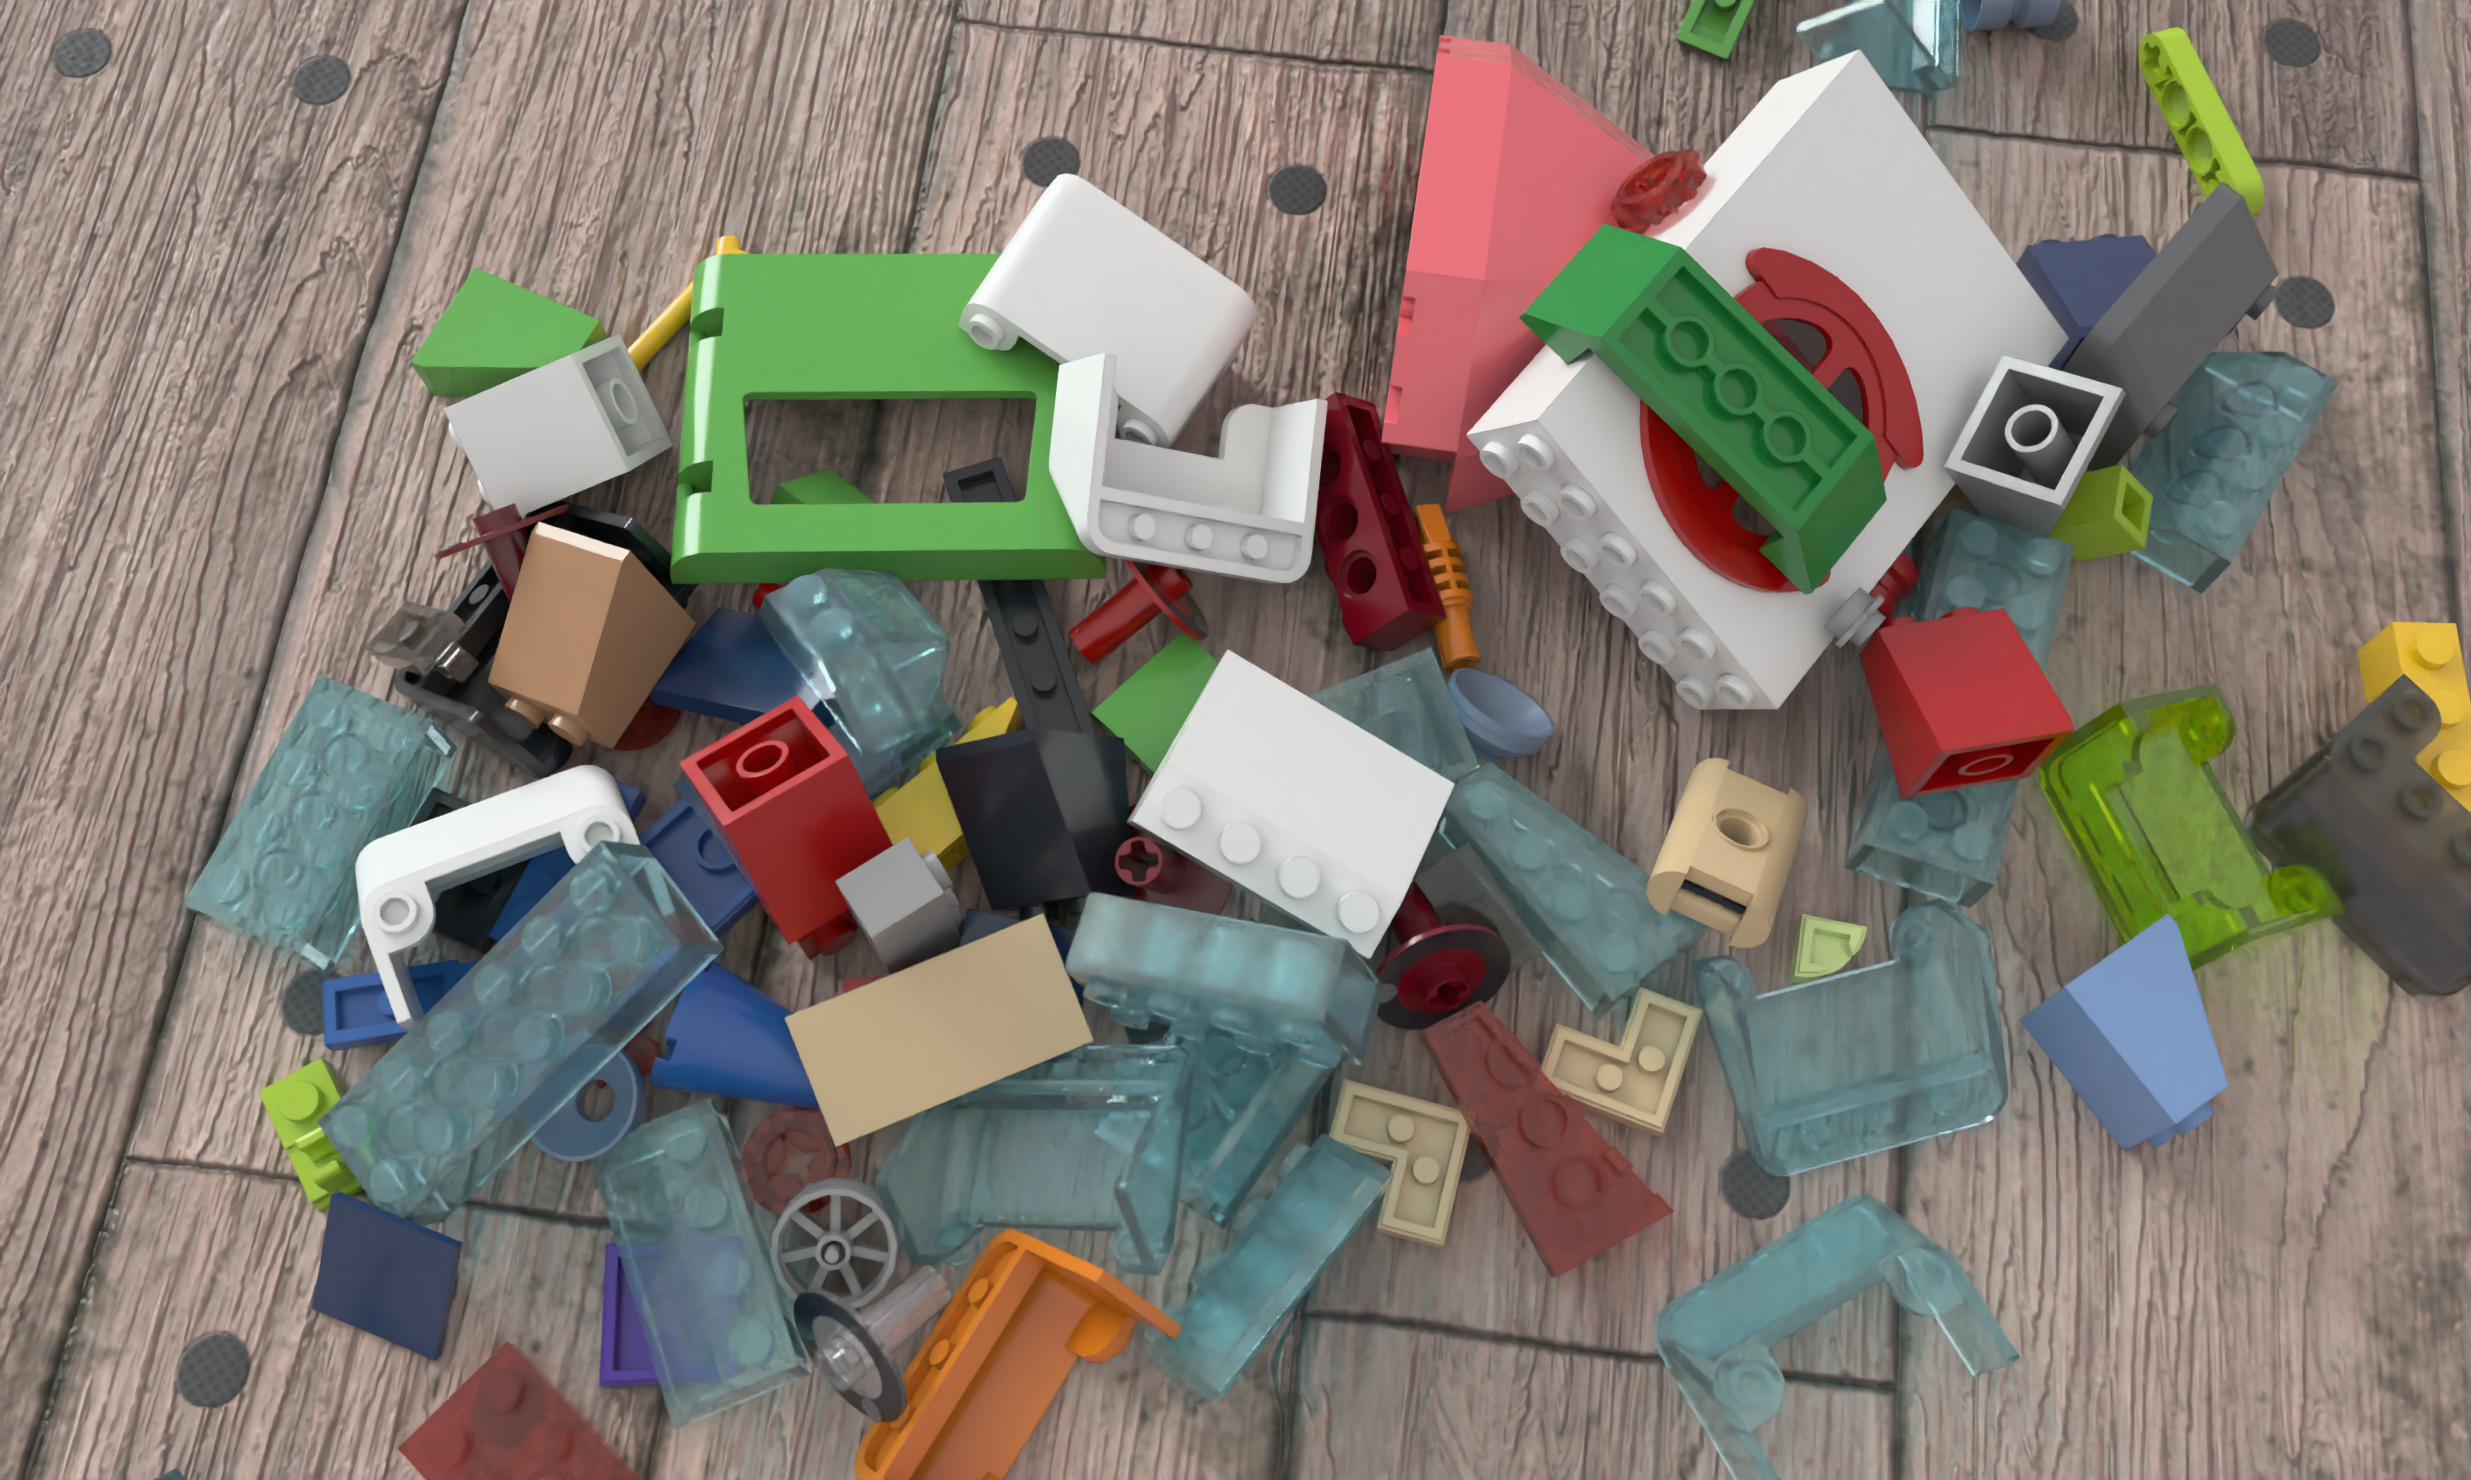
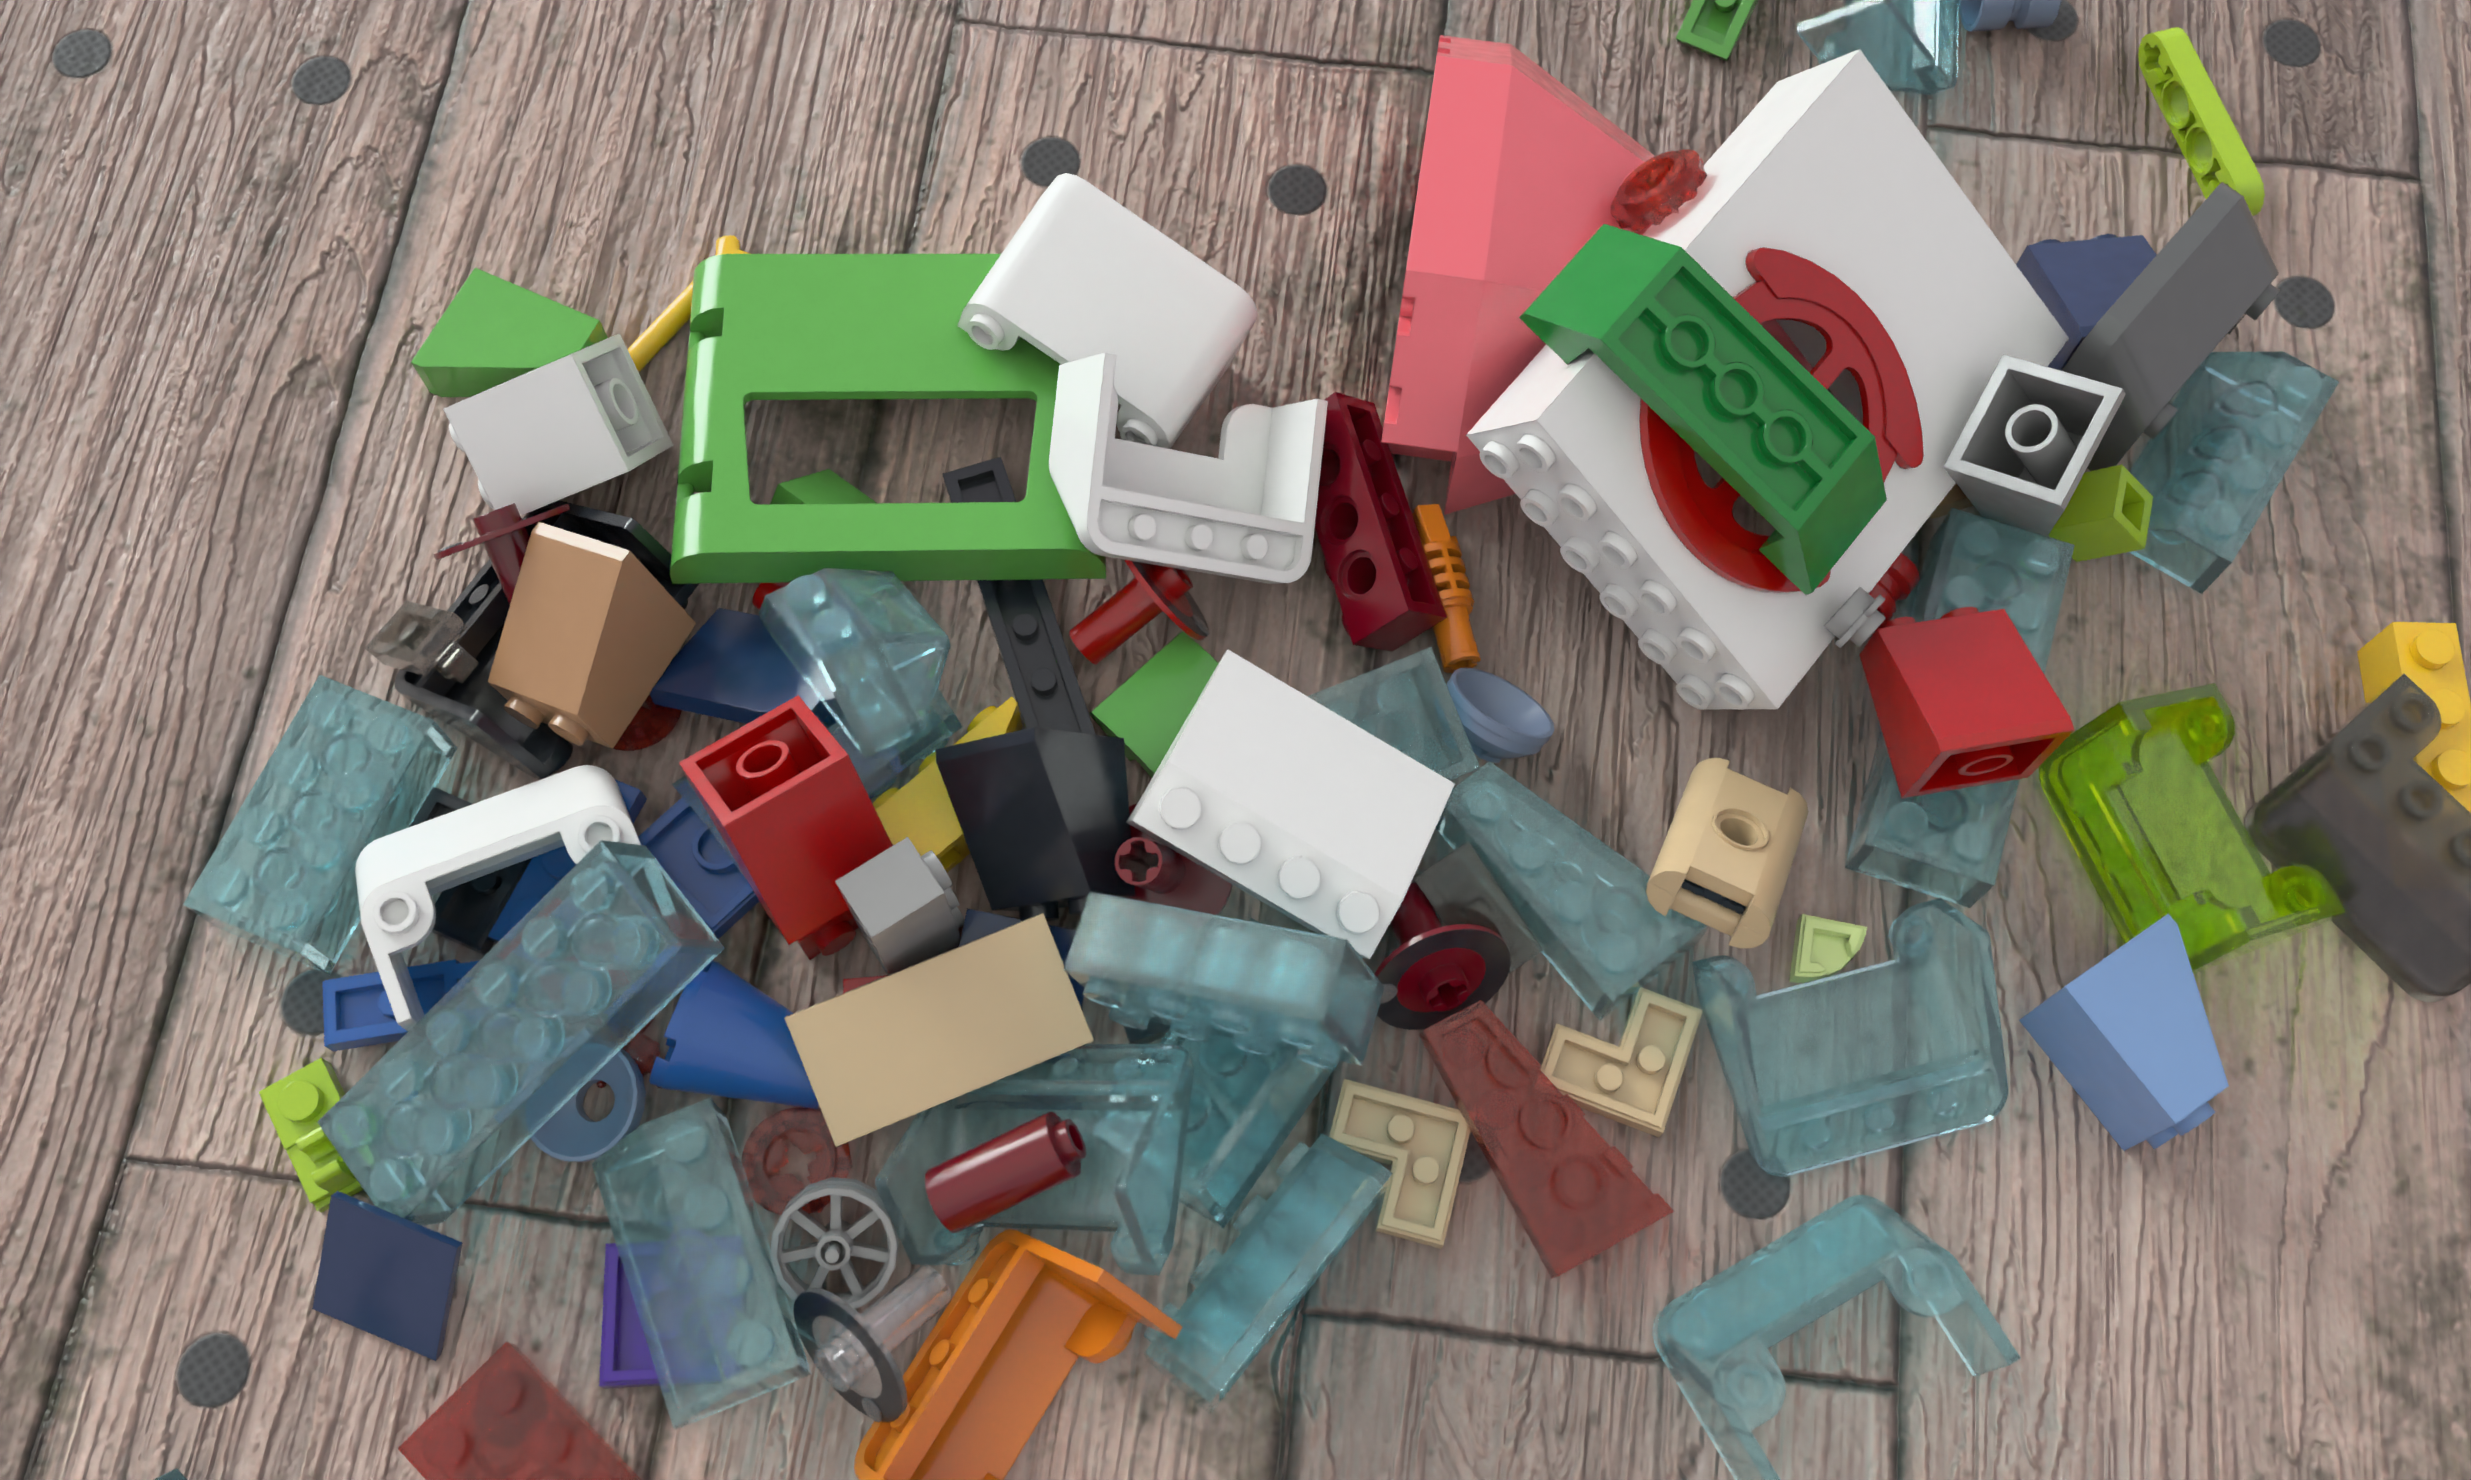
none -> dark red brick [925,1111,1086,1233]

